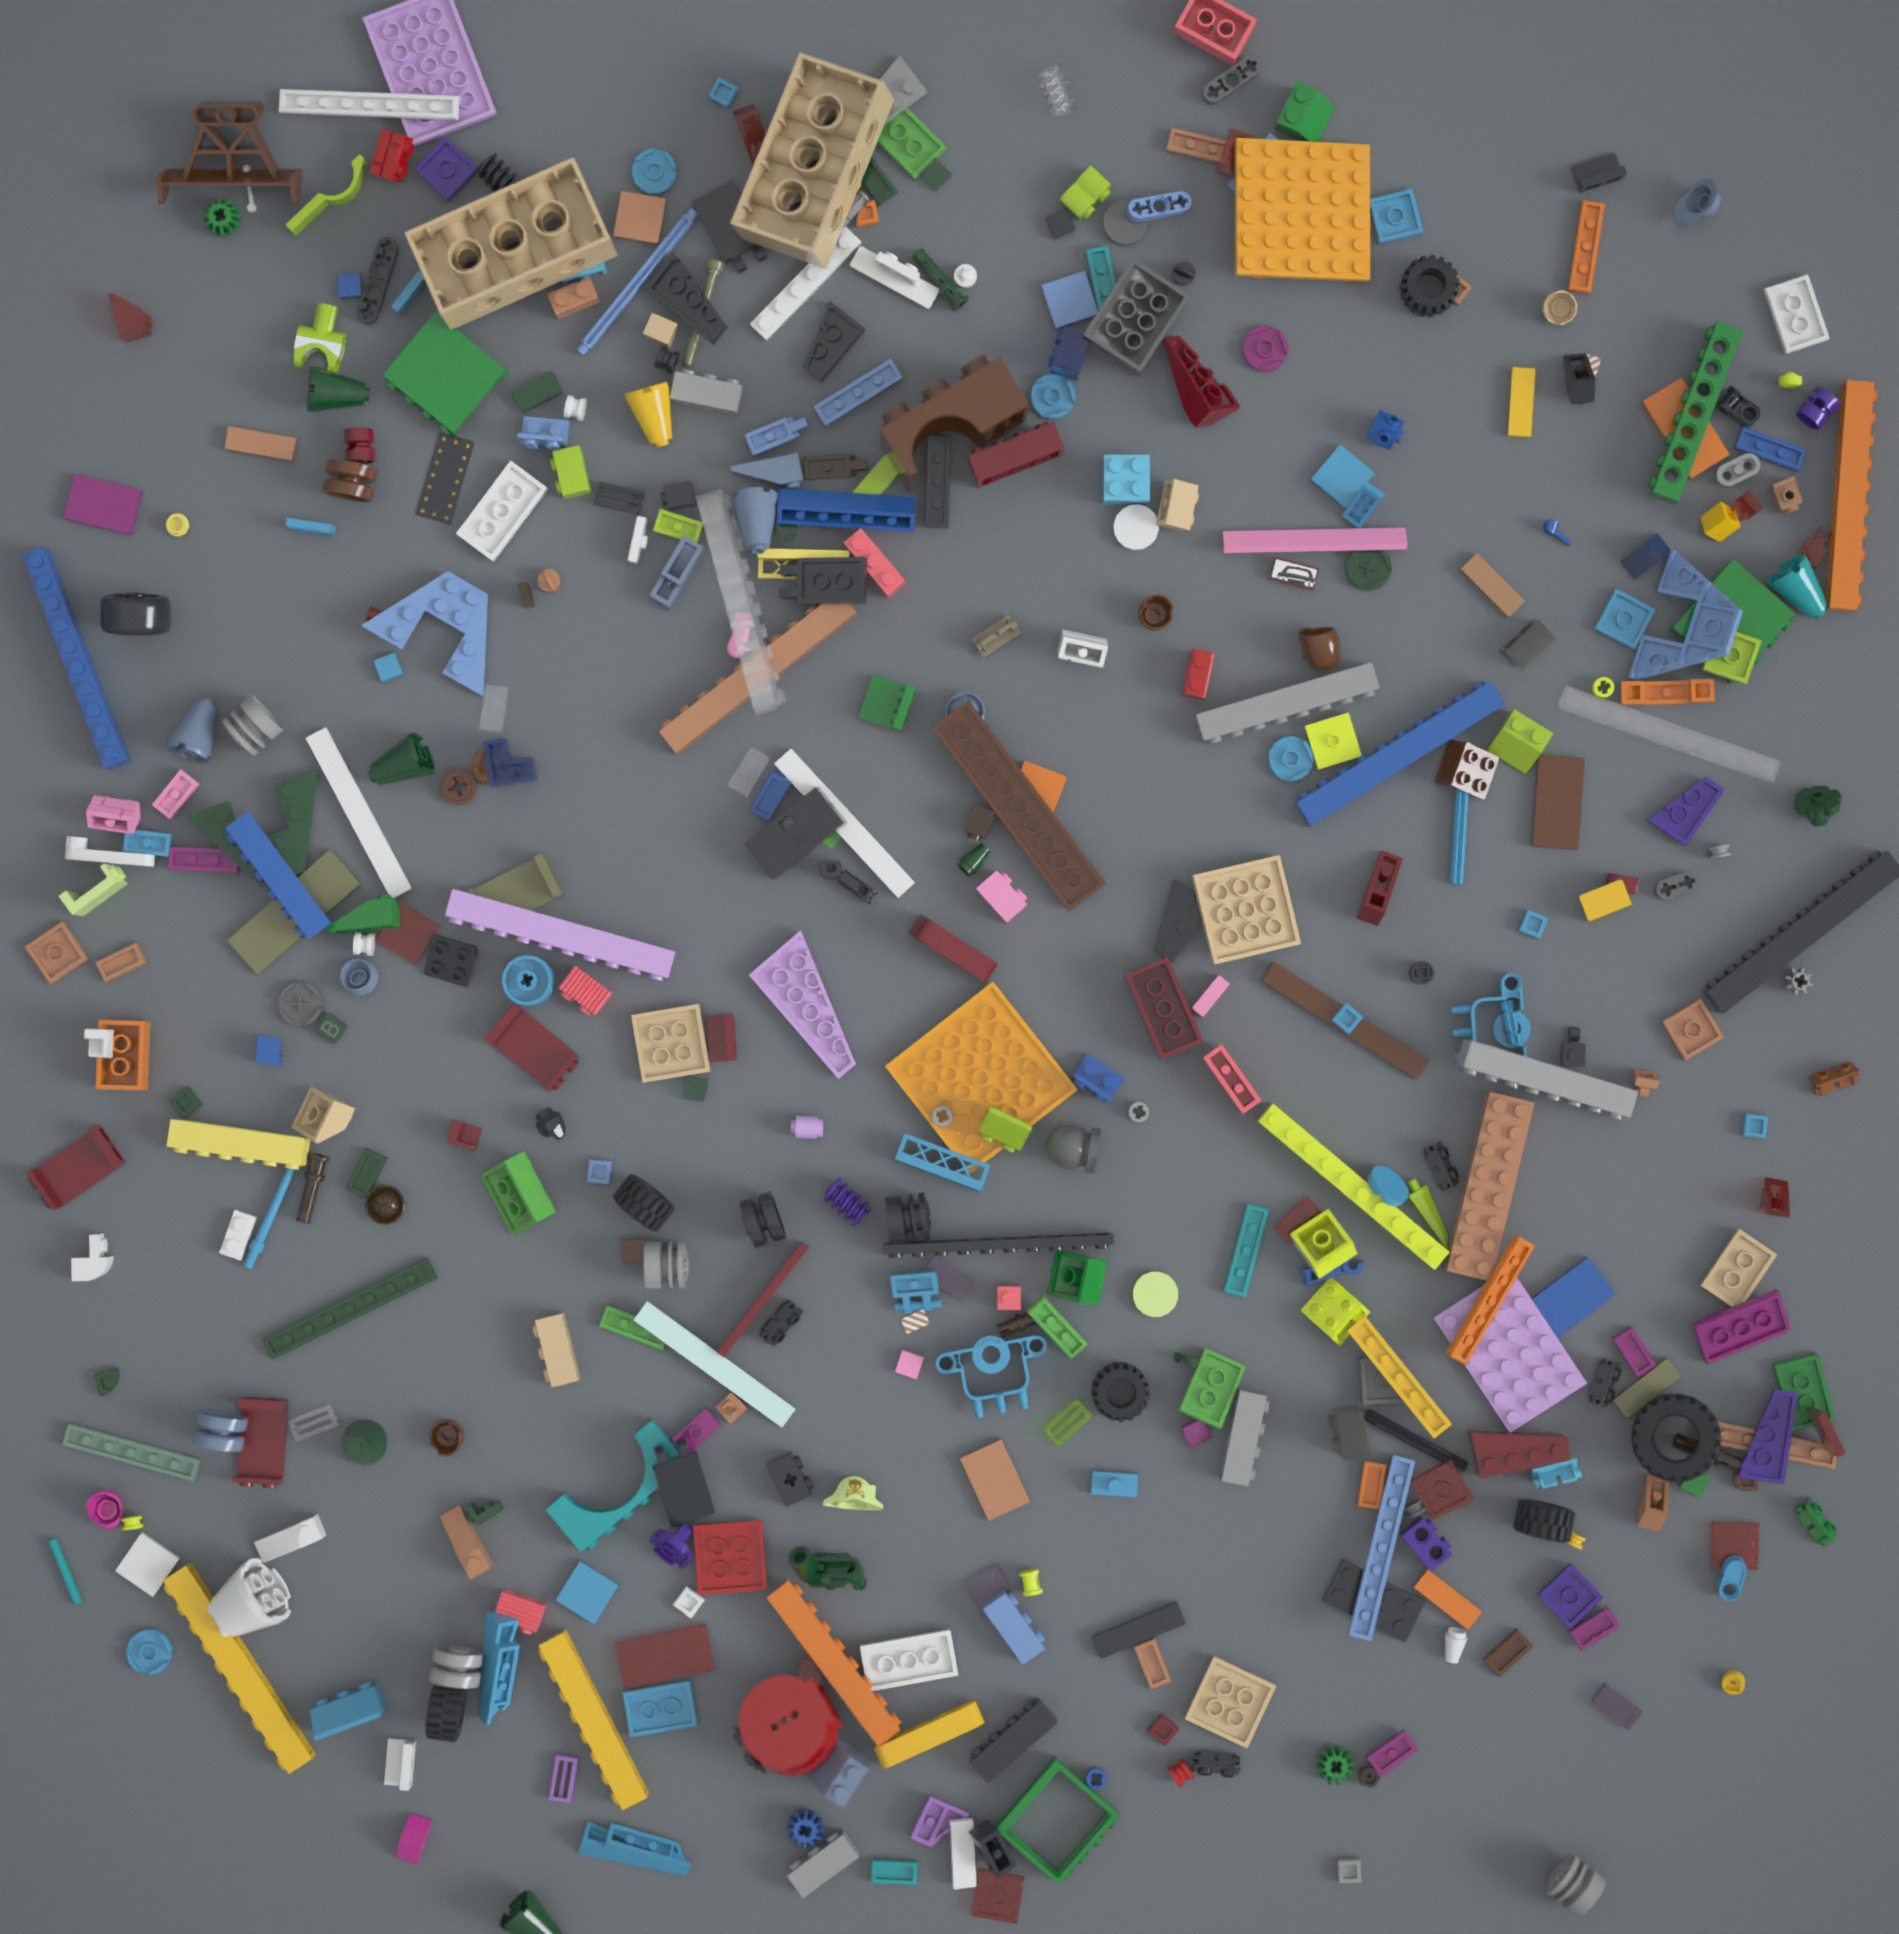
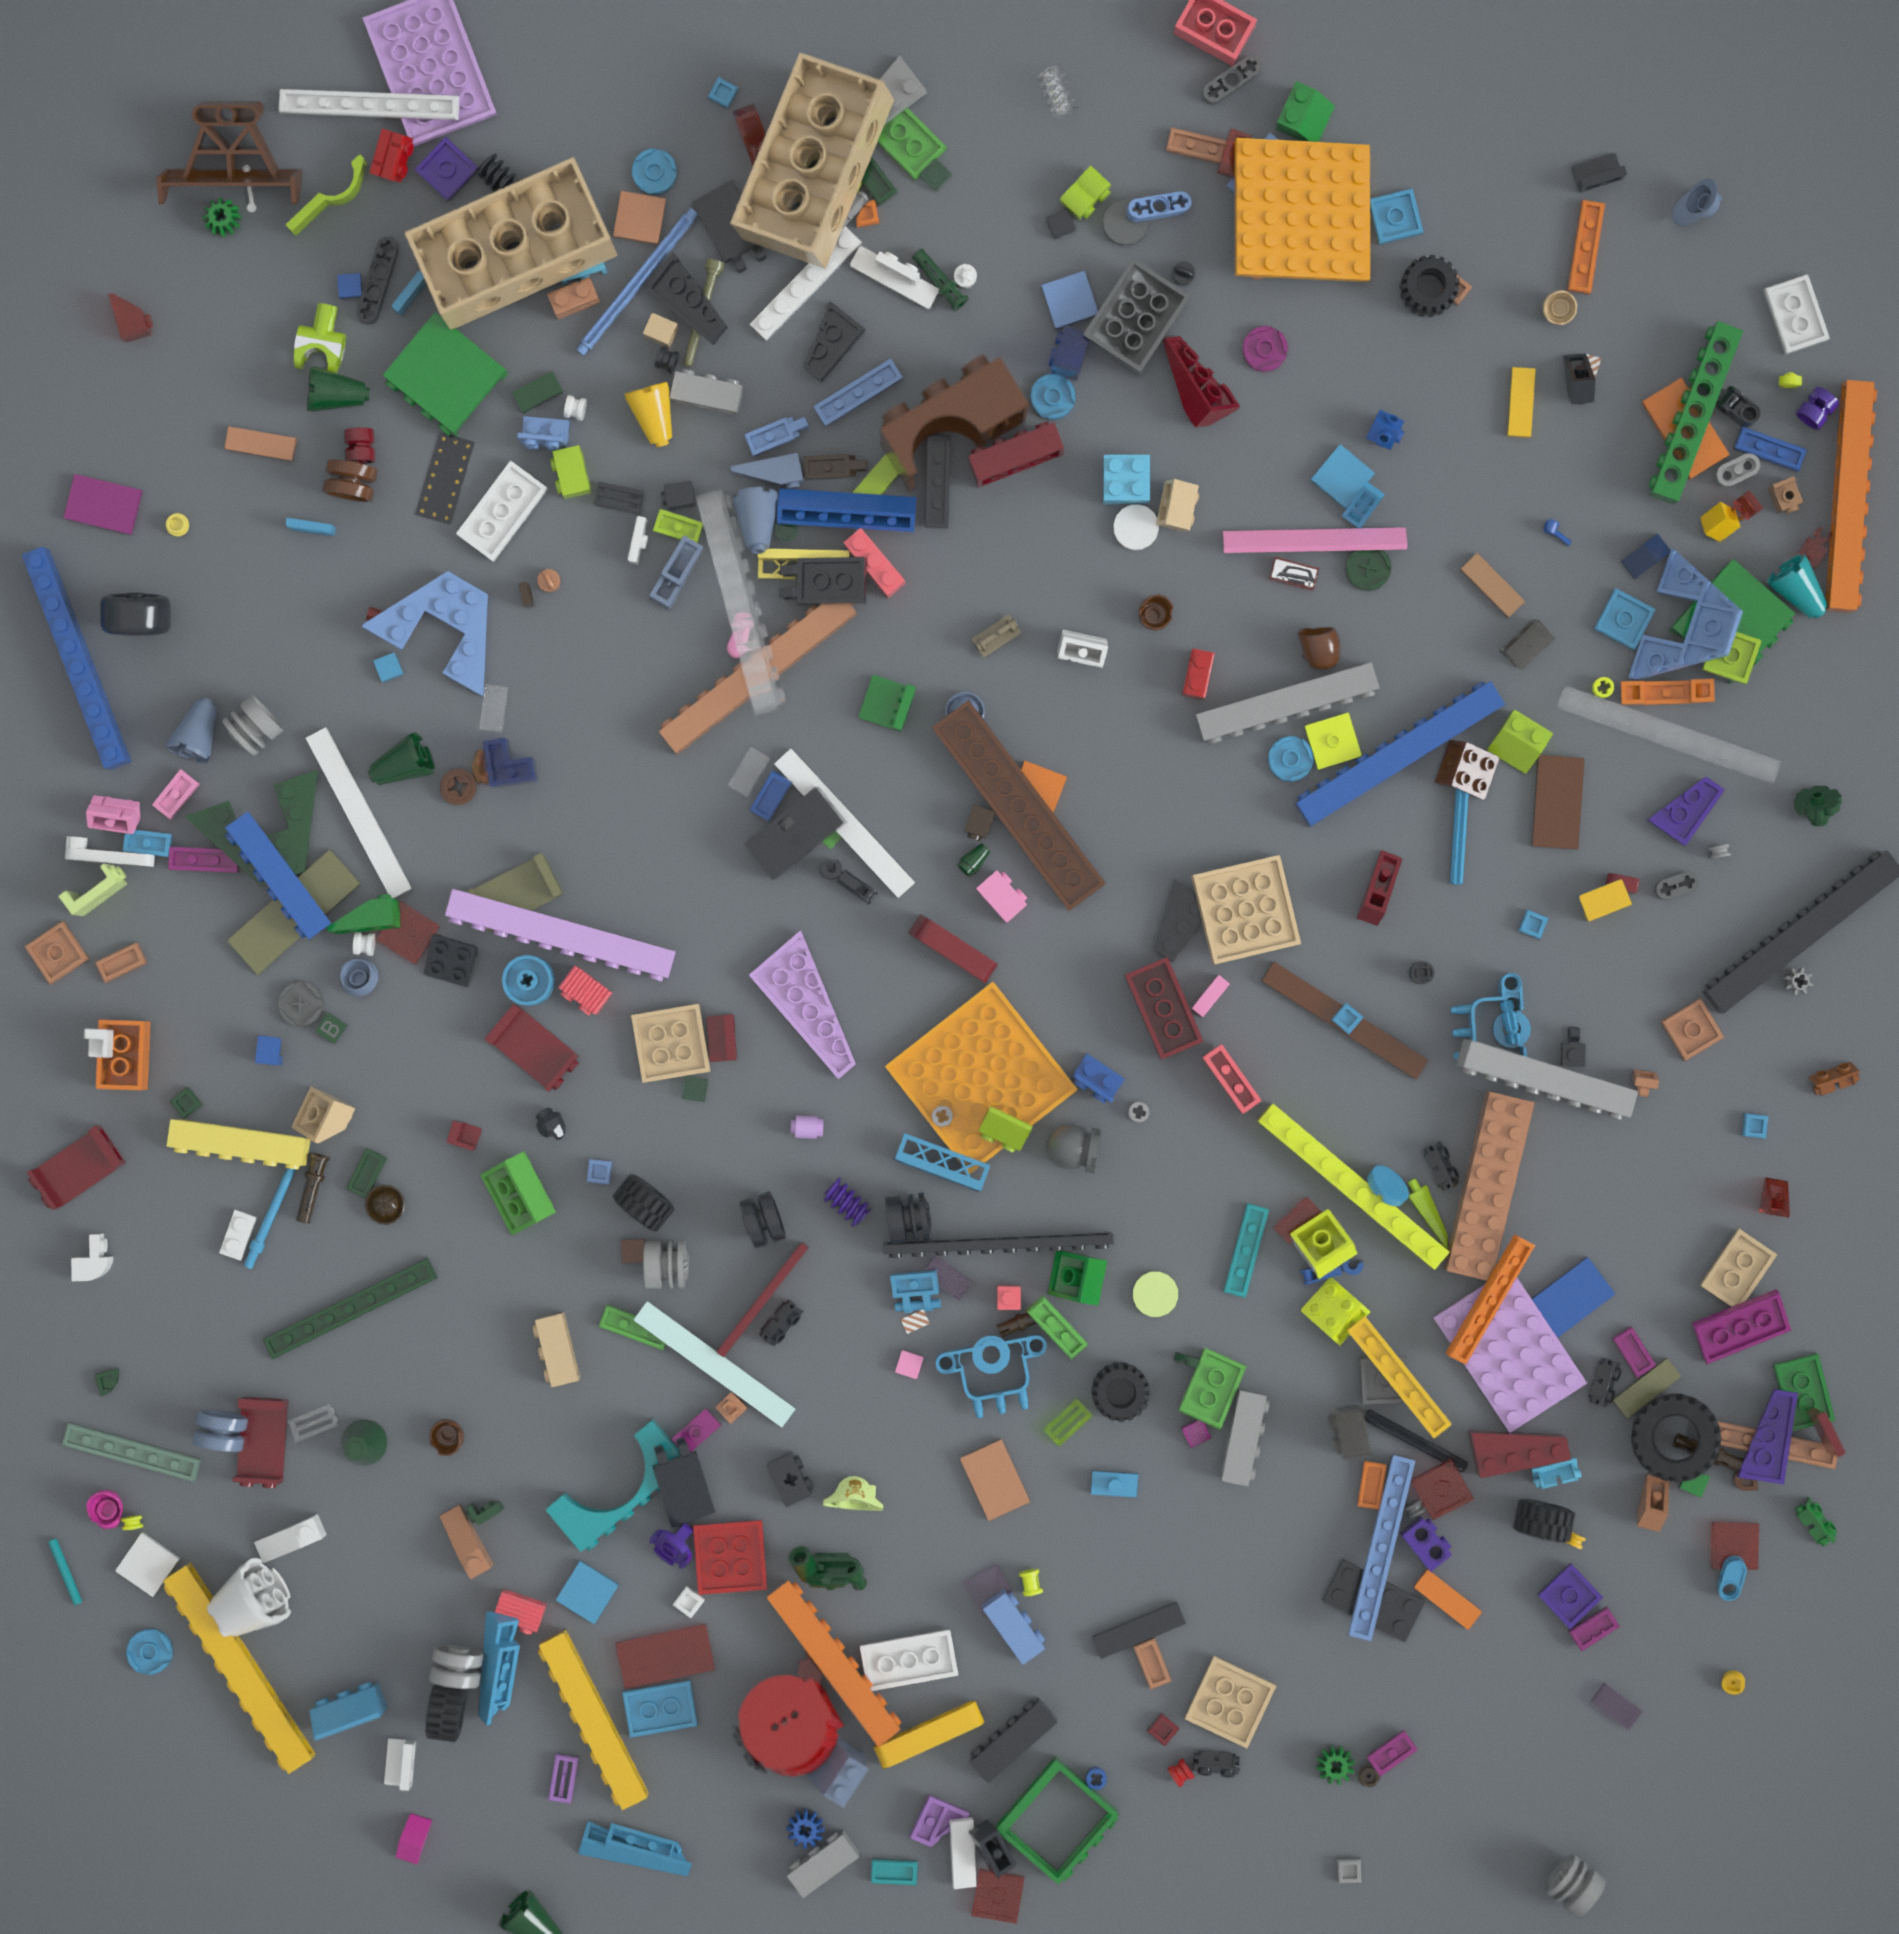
teal tile [1085,245,1116,311] -> none
white cone [1445,1627,1468,1663] -> none
reddish brown tile [1483,1628,1533,1677] -> none

